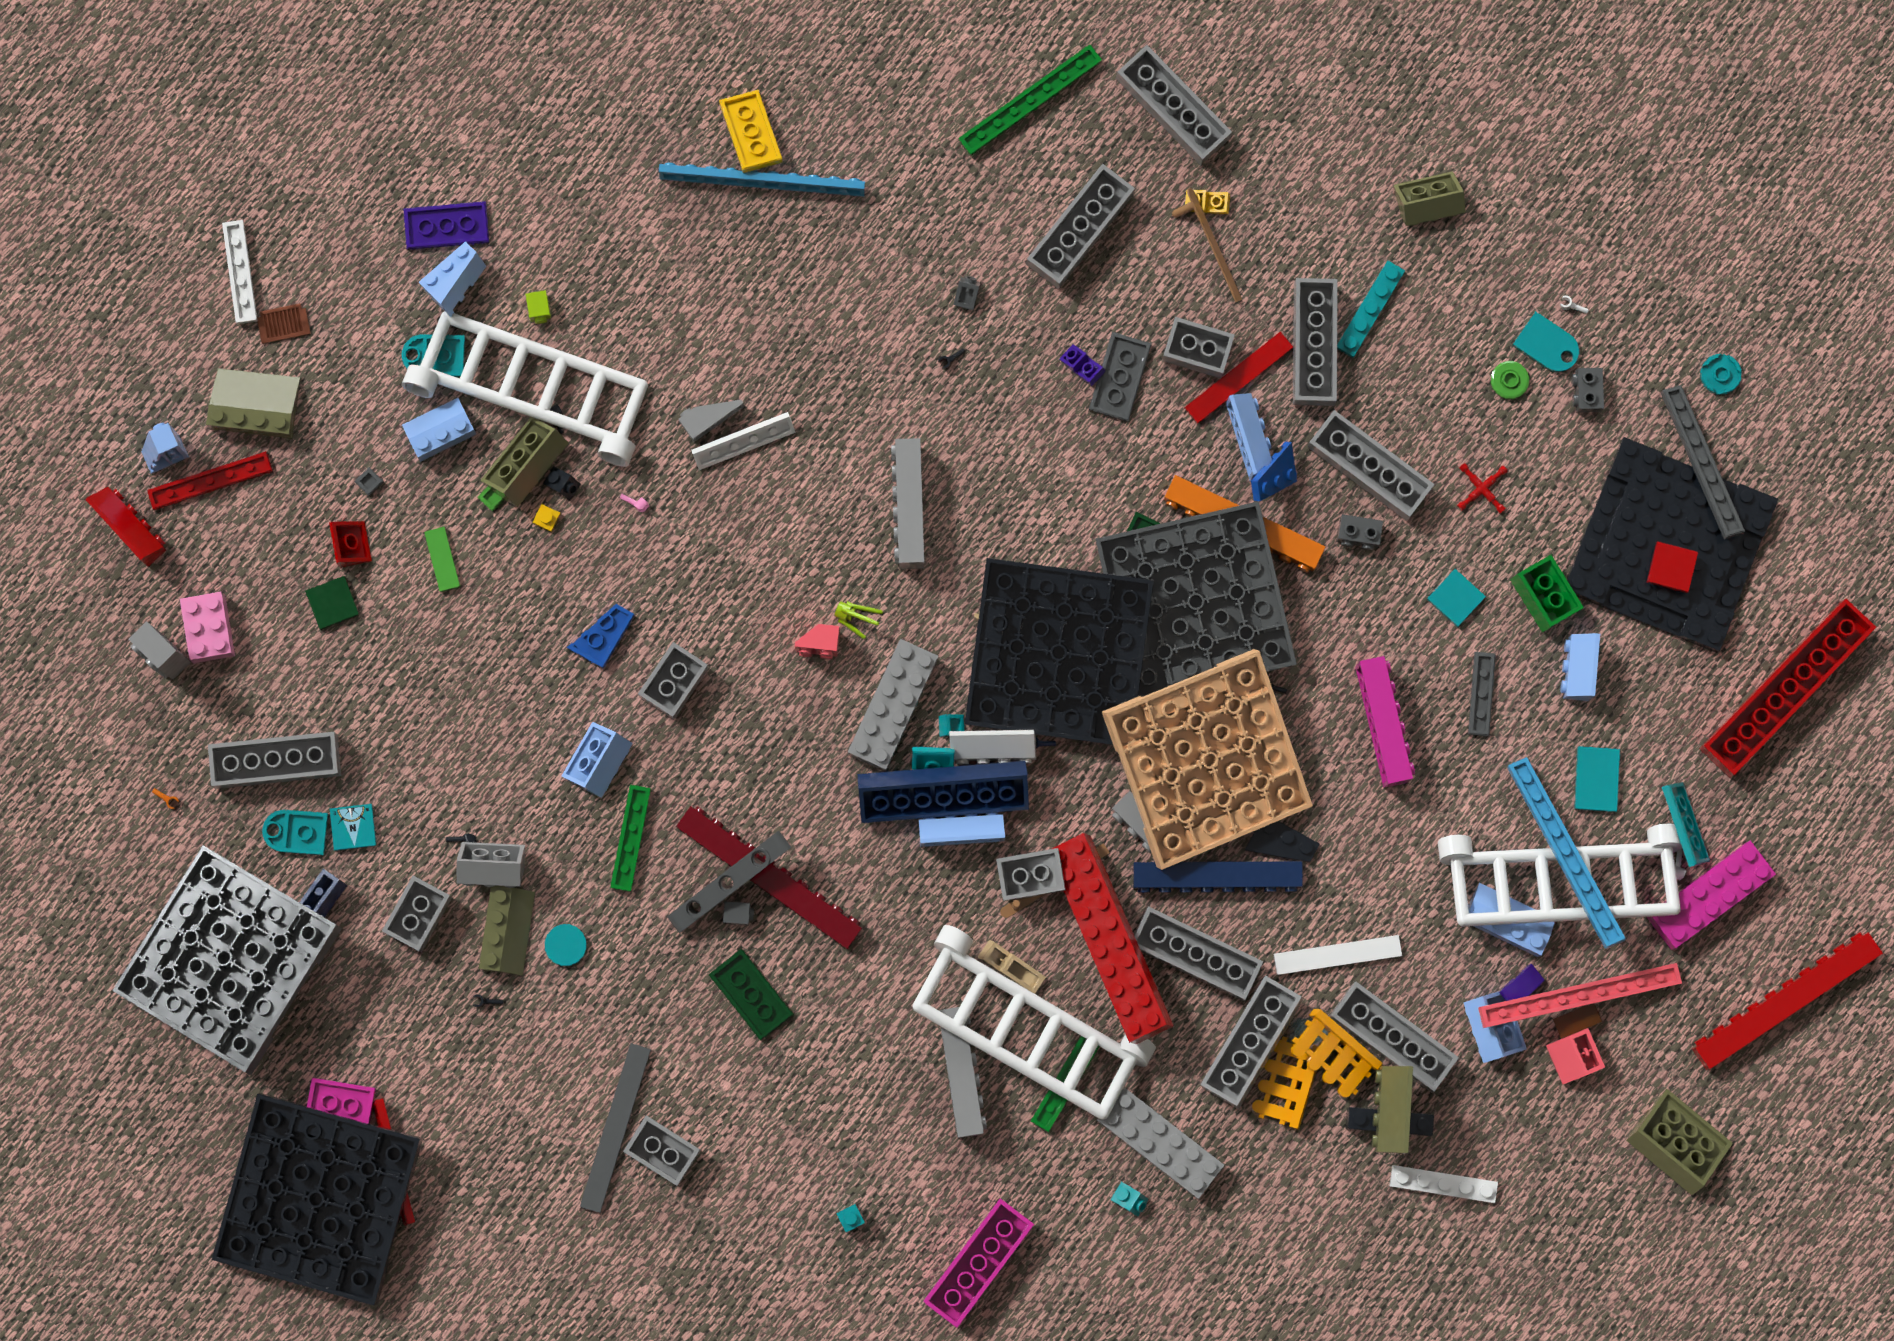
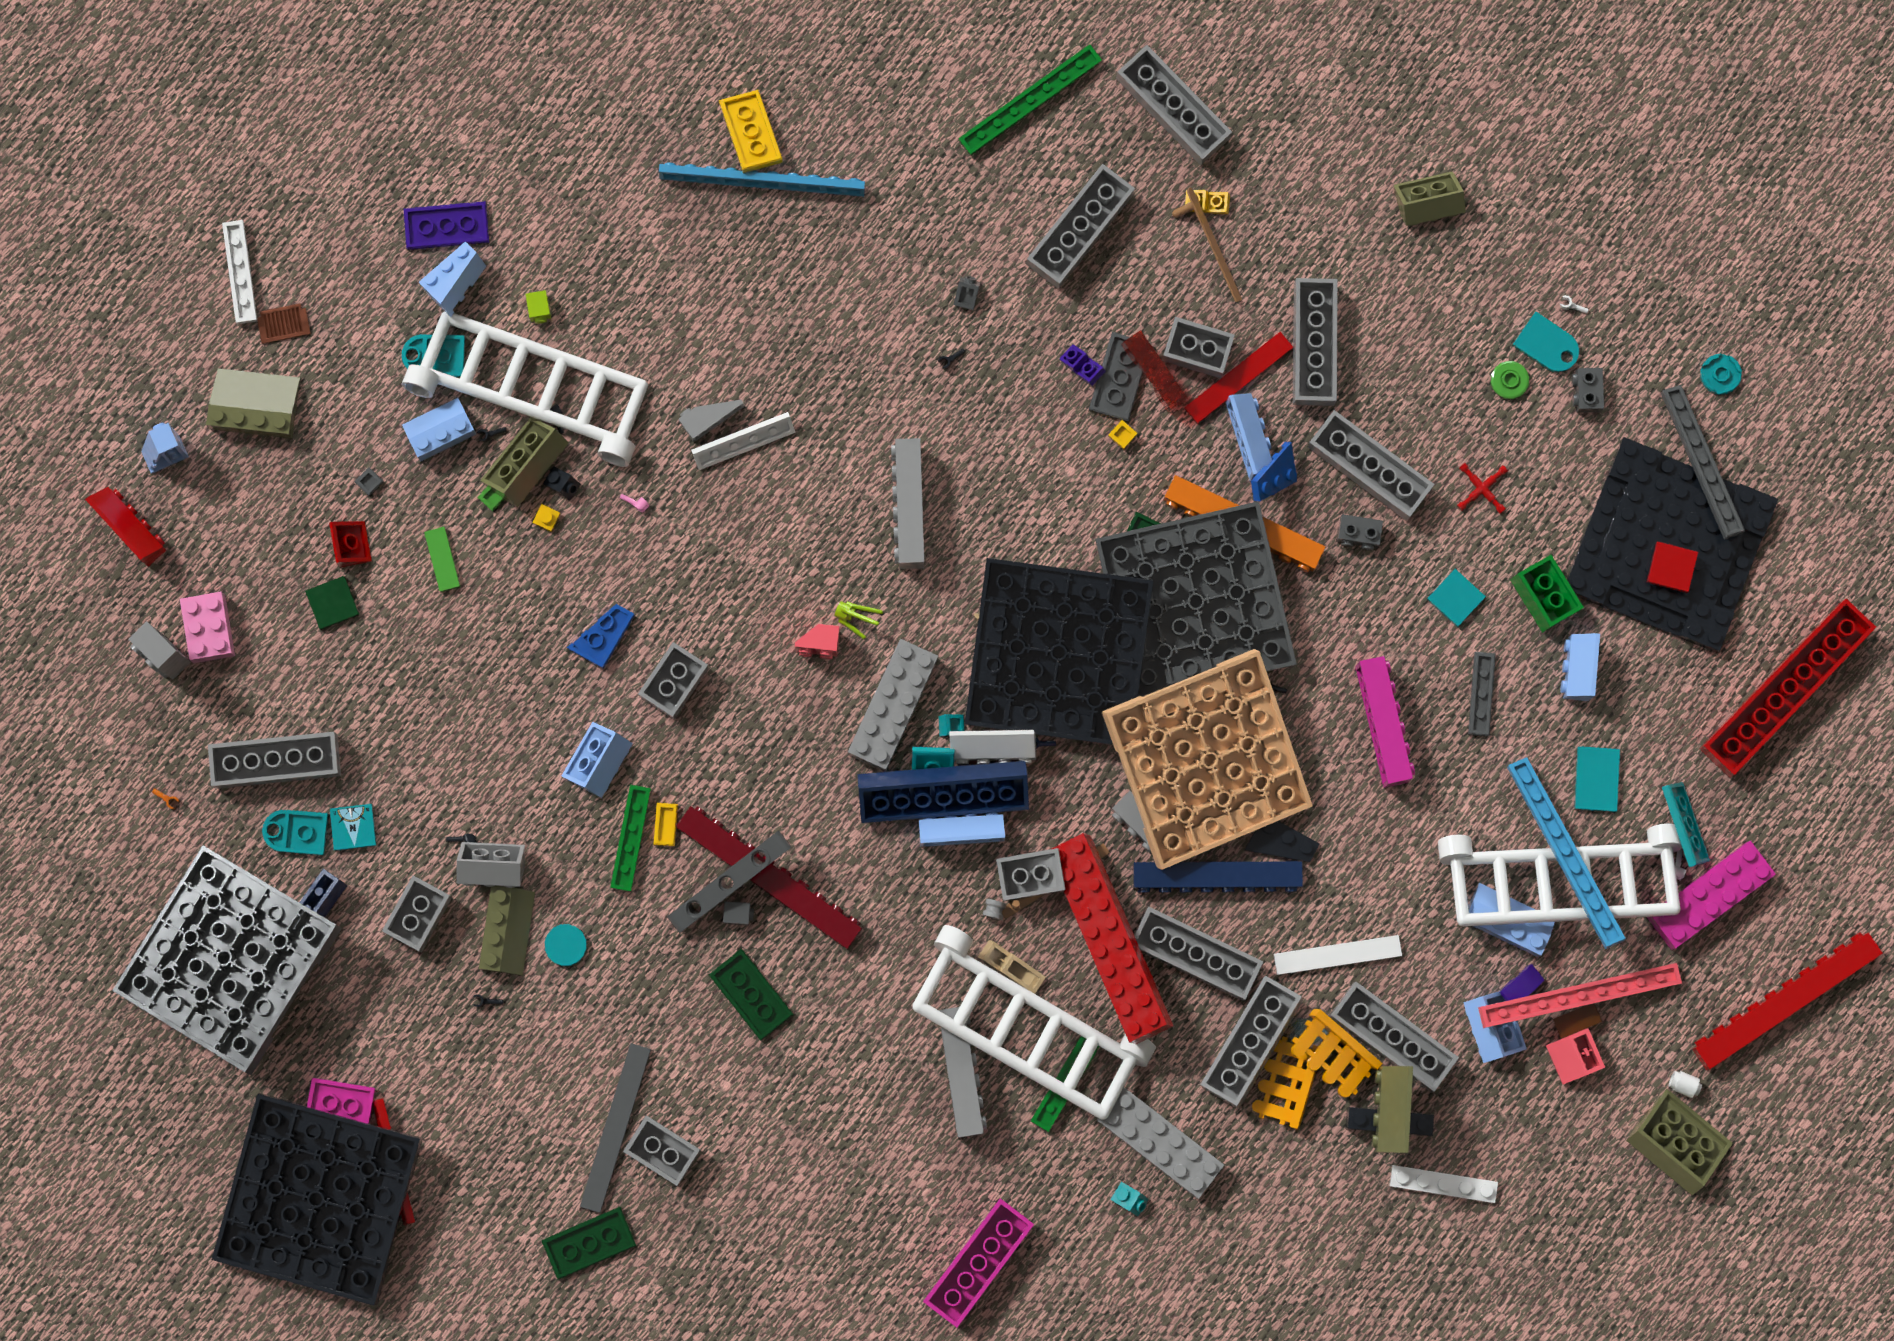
red tile [147,451,273,510] -> none
teal brick [836,1204,865,1232] -> none
teal plate [1337,260,1405,358] -> none
none -> black hand [477,427,507,443]
none -> dark green tile [541,1207,637,1280]
none -> yellow tile [653,803,678,847]
none -> light grey wheel [982,899,1006,920]
none -> yellow plate [1108,420,1137,450]
none -> clear red arch [1121,330,1188,412]
none -> white brick [1668,1071,1702,1098]

